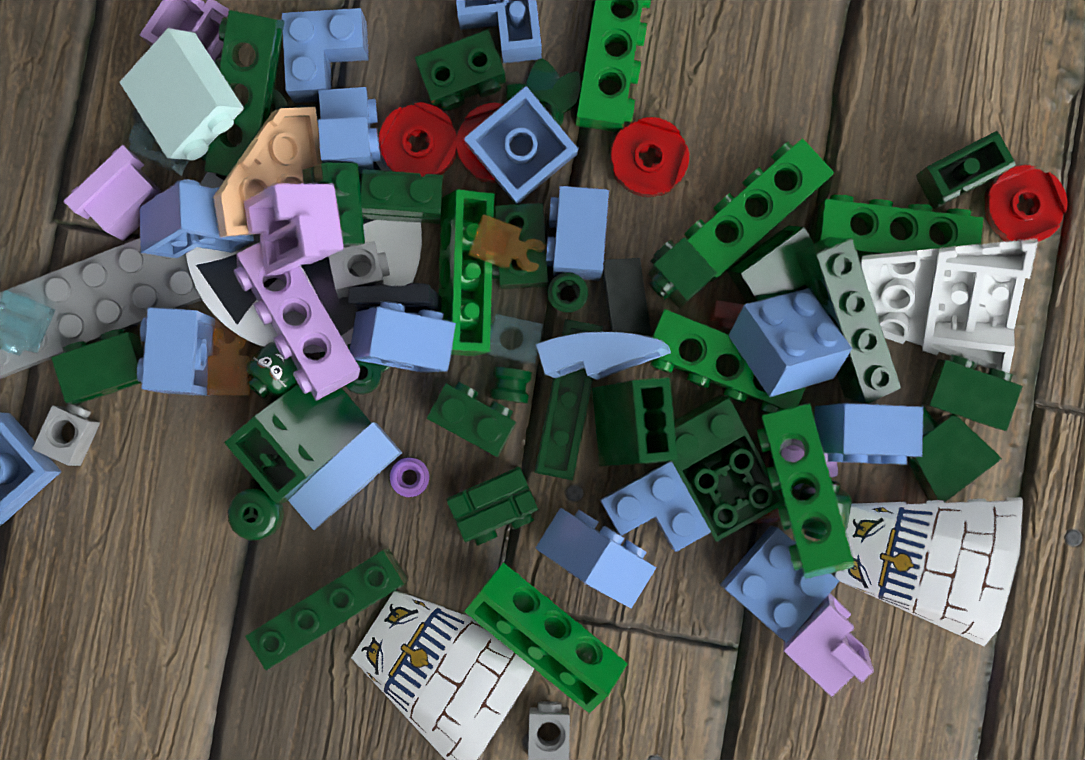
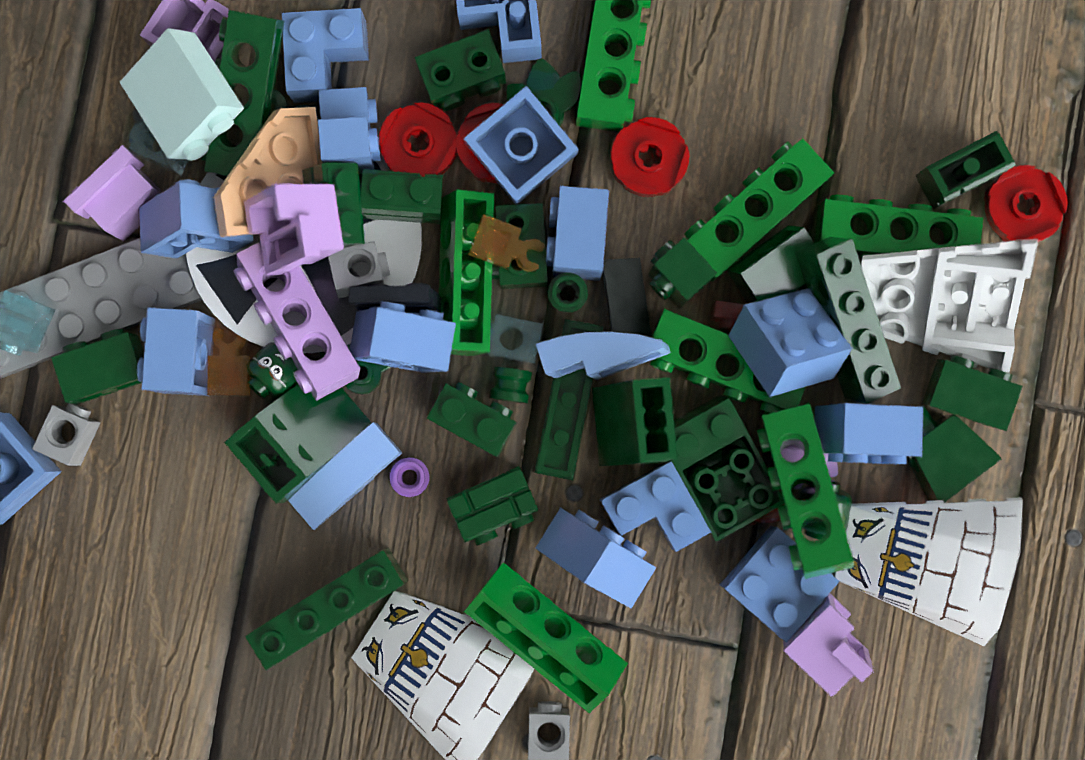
dark green head [227,488,284,540] -> none

